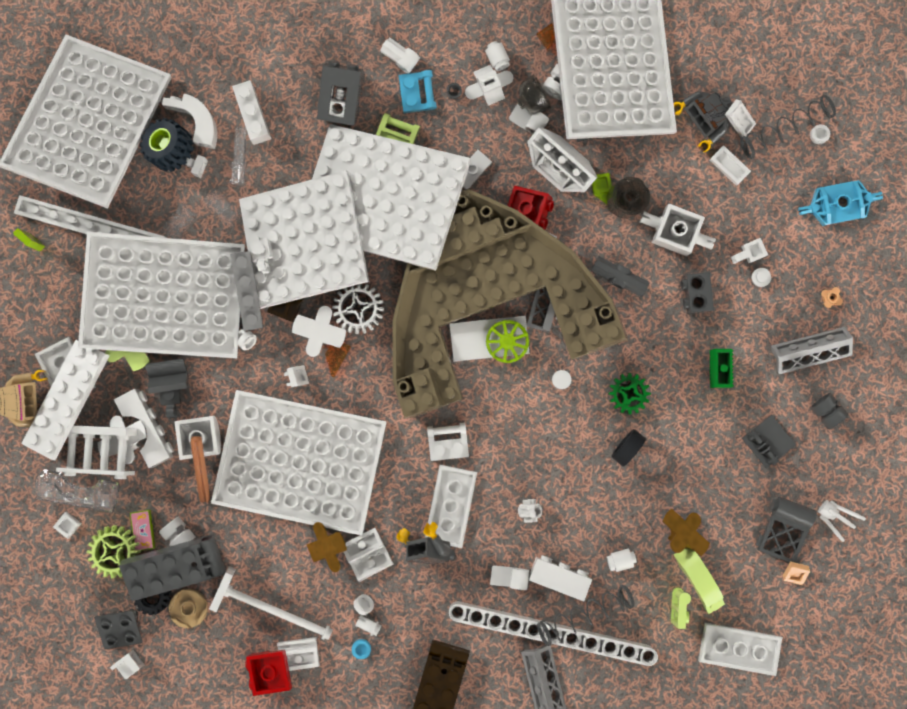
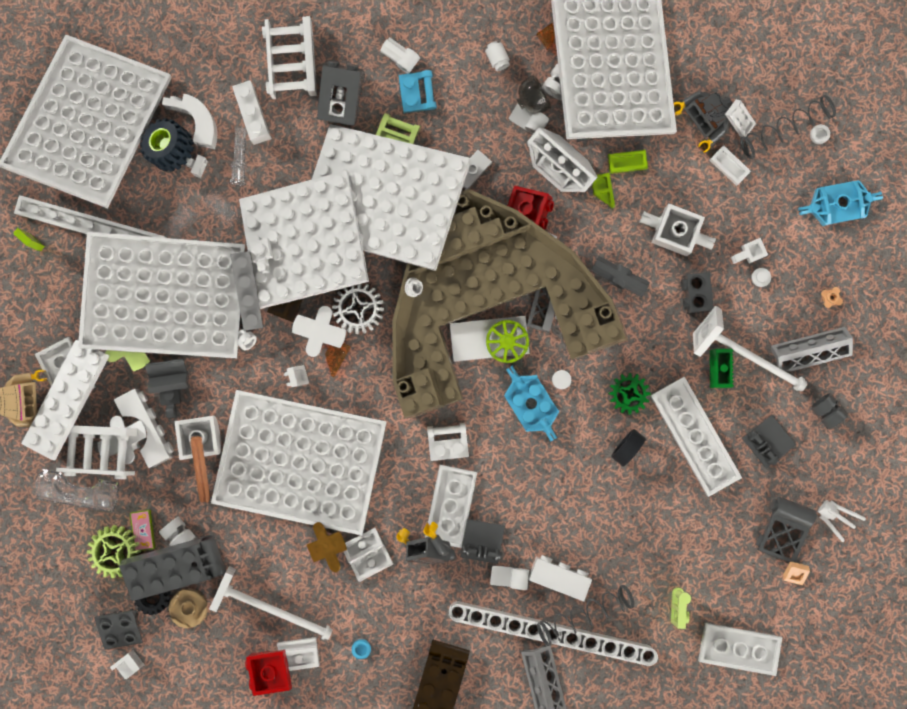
white tile [53,512,82,539] -> none
white tile [354,594,374,616] -> none
white pin [355,615,382,636] -> none
dark grey hinge [447,83,462,99] -> none
white piece [465,59,513,111] -> none
white gear [518,499,542,523] -> none
white brick [606,548,637,572] -> none
clear smoke brick [607,177,650,219] -> none
pearl gold piece [662,509,710,556] -> none
yellowish green arch [674,548,725,614] -> none
none -> white fence [262,16,317,99]
none -> white plate [405,278,423,297]
none -> dark grey hinge [460,519,505,564]
none -> medium azure plate [504,365,559,442]
none -> lime tile [607,150,648,174]
none -> white plate [650,377,742,497]
none -> white tile [693,306,807,391]

